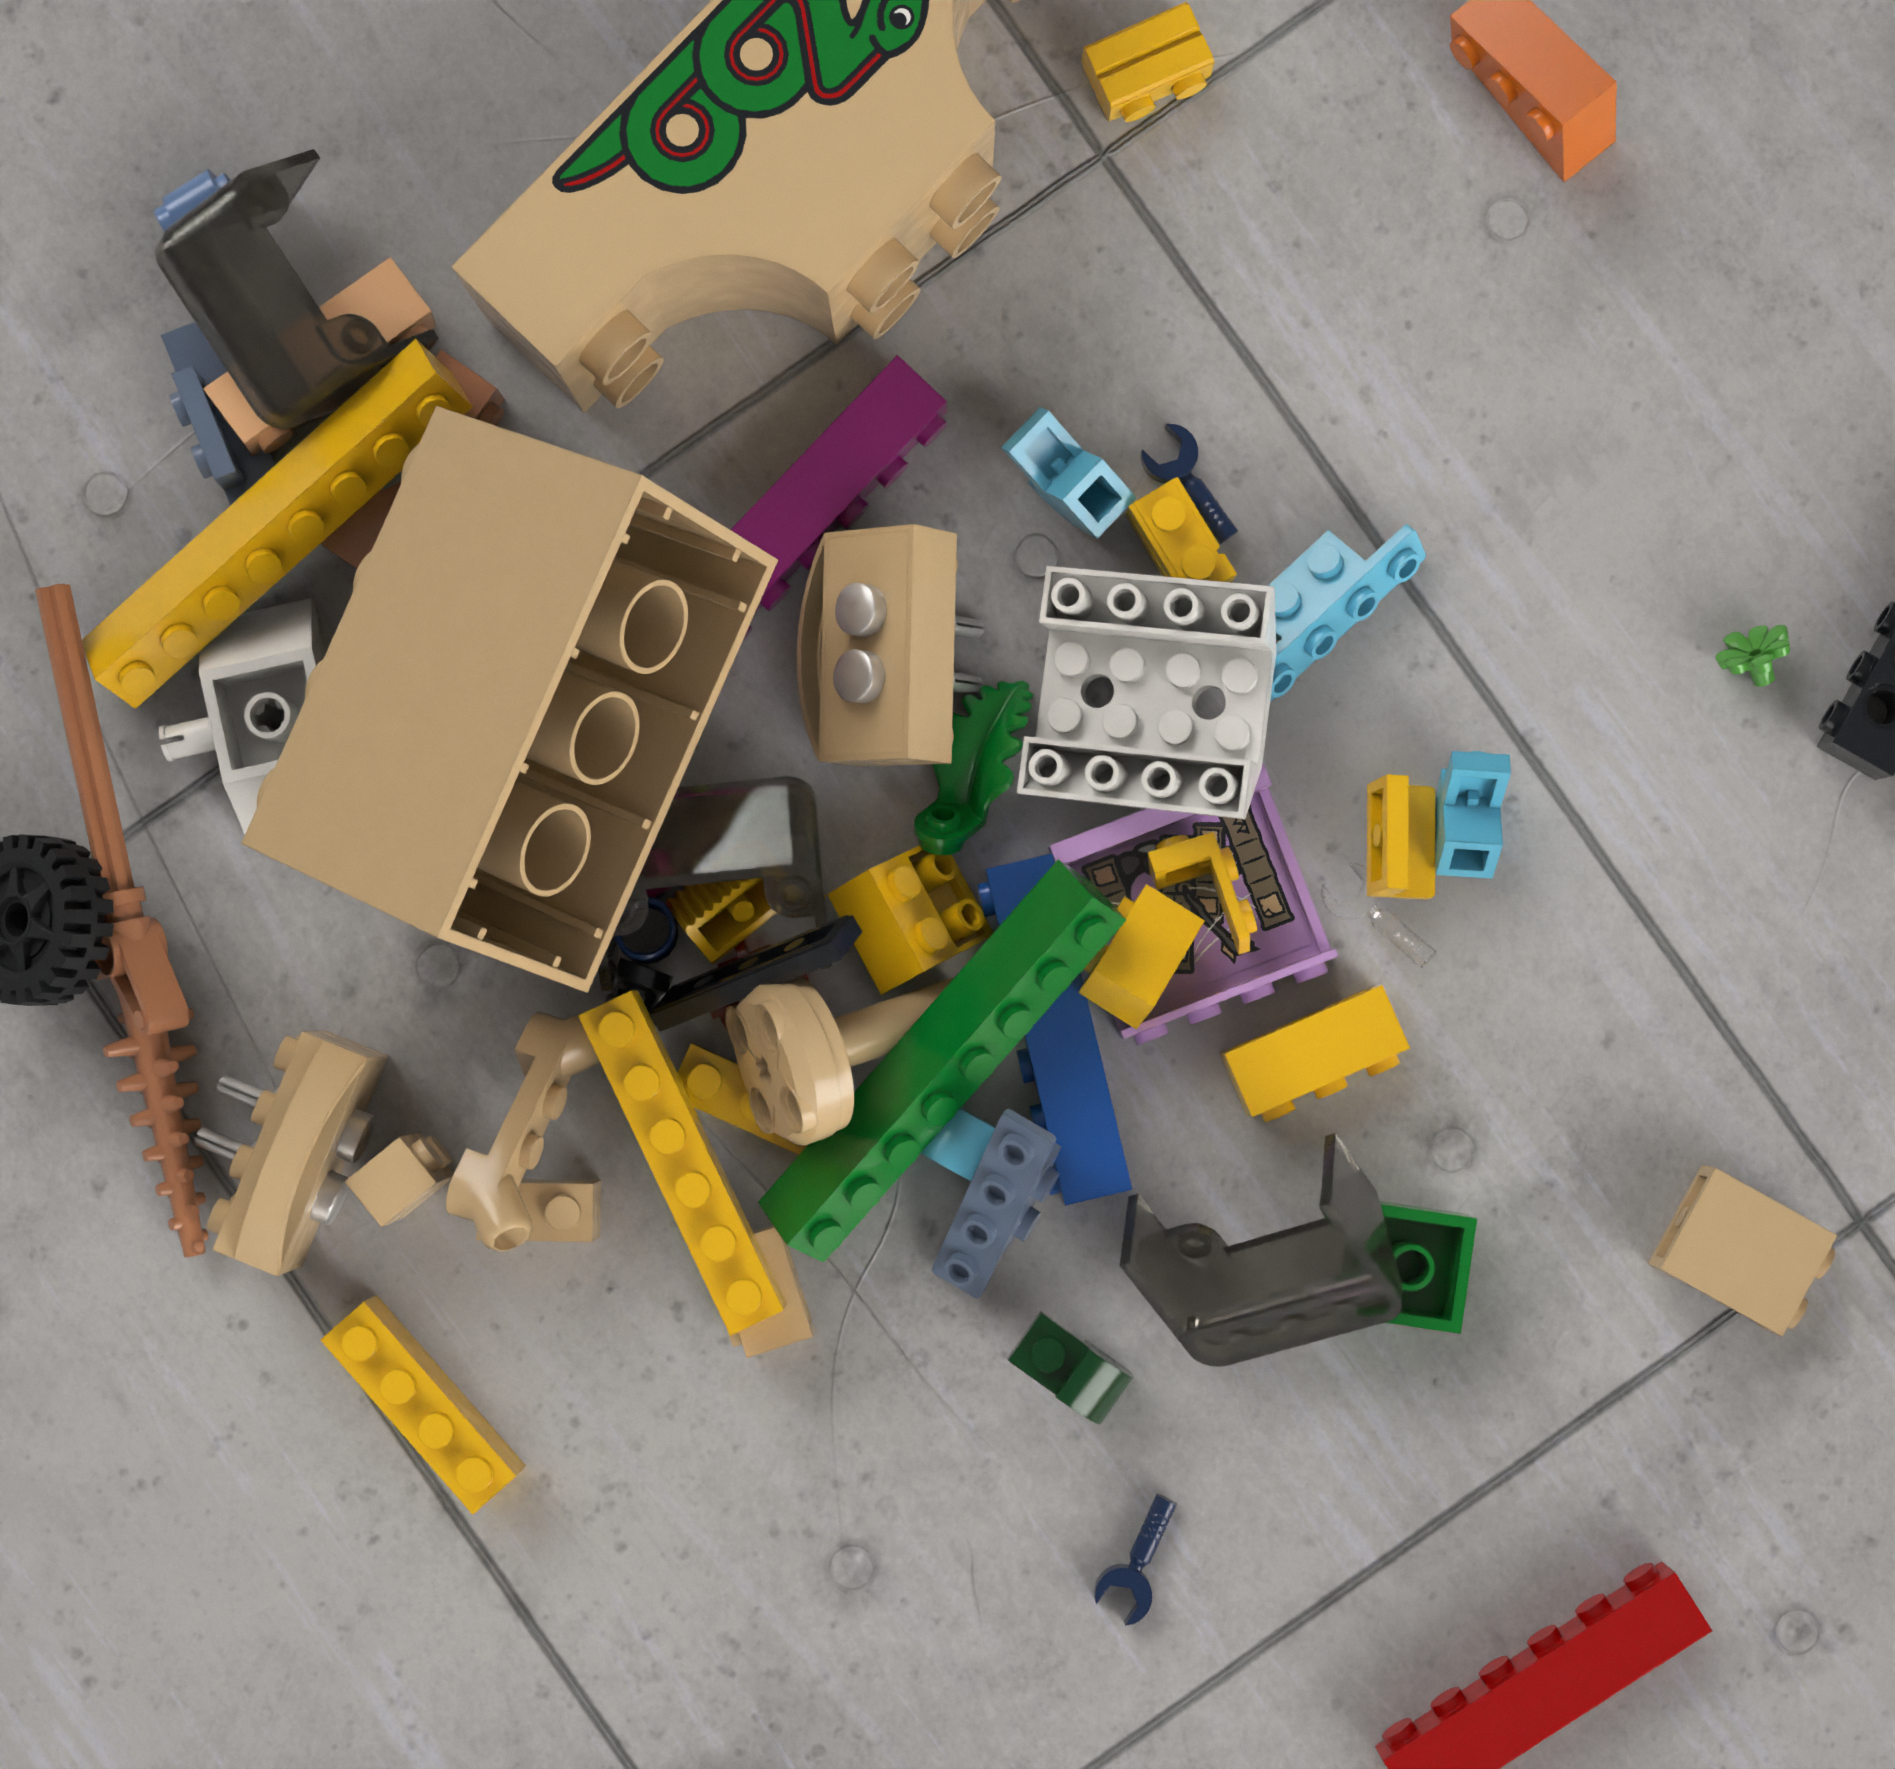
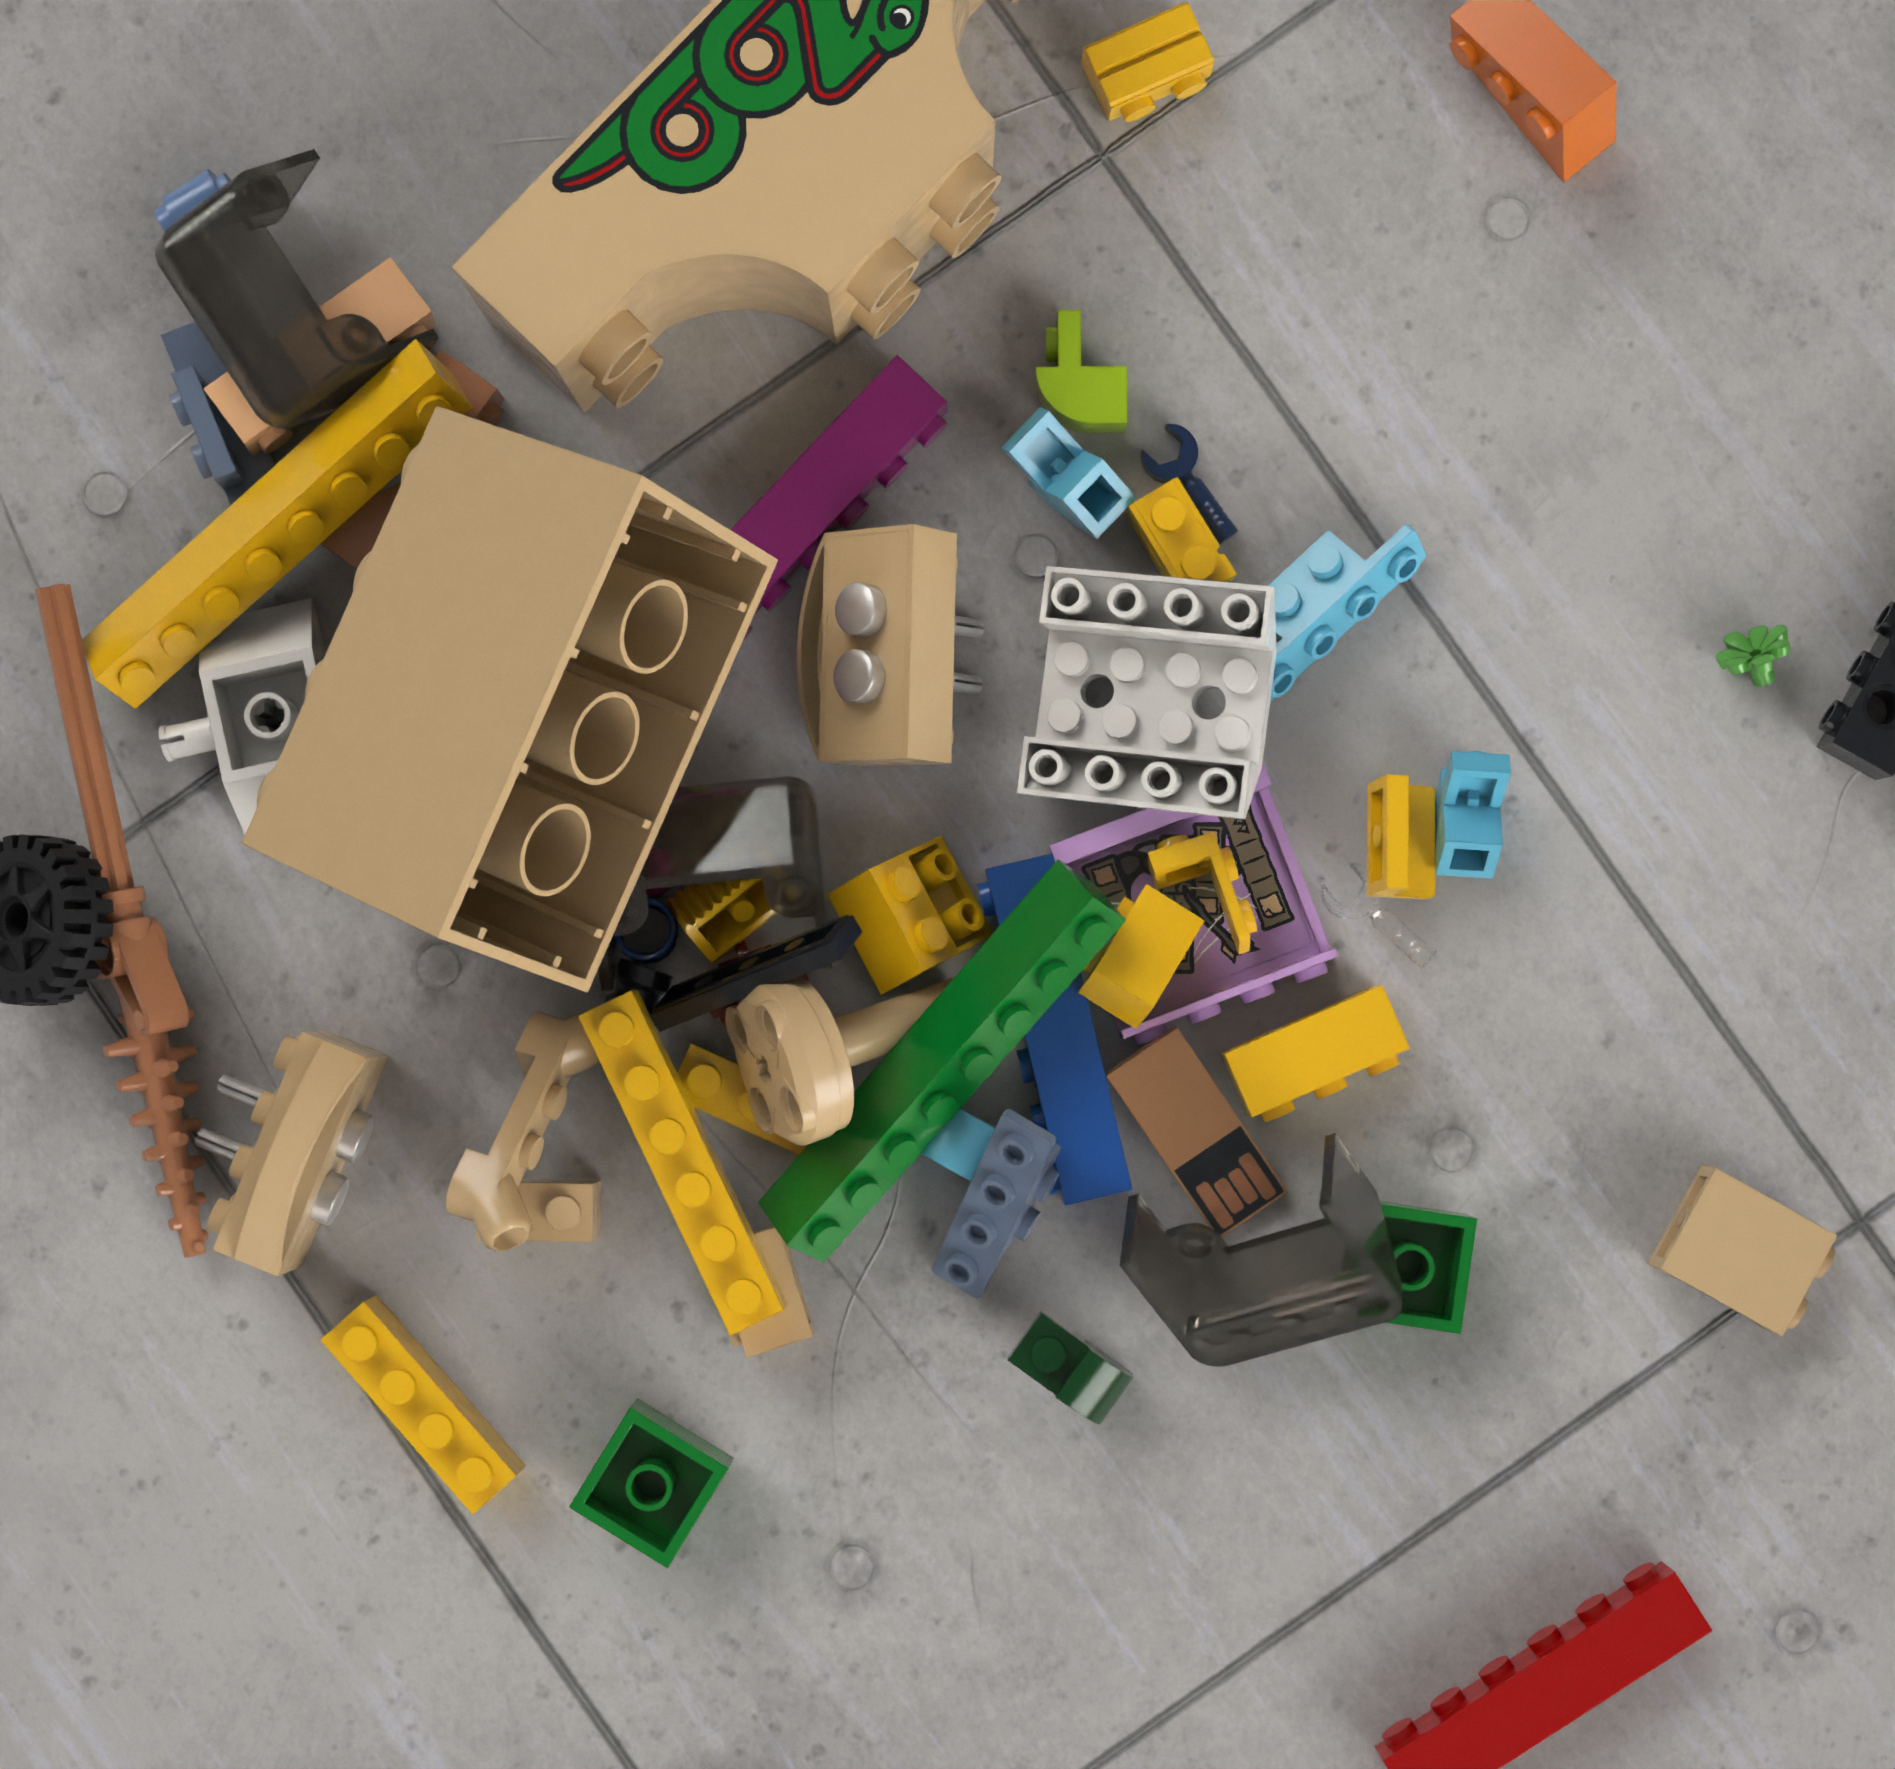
tan brick [345,1132,454,1227] -> none
green plant [914,681,1033,855] -> none
dark blue piece [1094,1494,1177,1626] -> none
none -> green brick [569,1398,734,1569]
none -> lime brick [1034,310,1128,434]
none -> medium nougat piece [1105,1025,1288,1240]

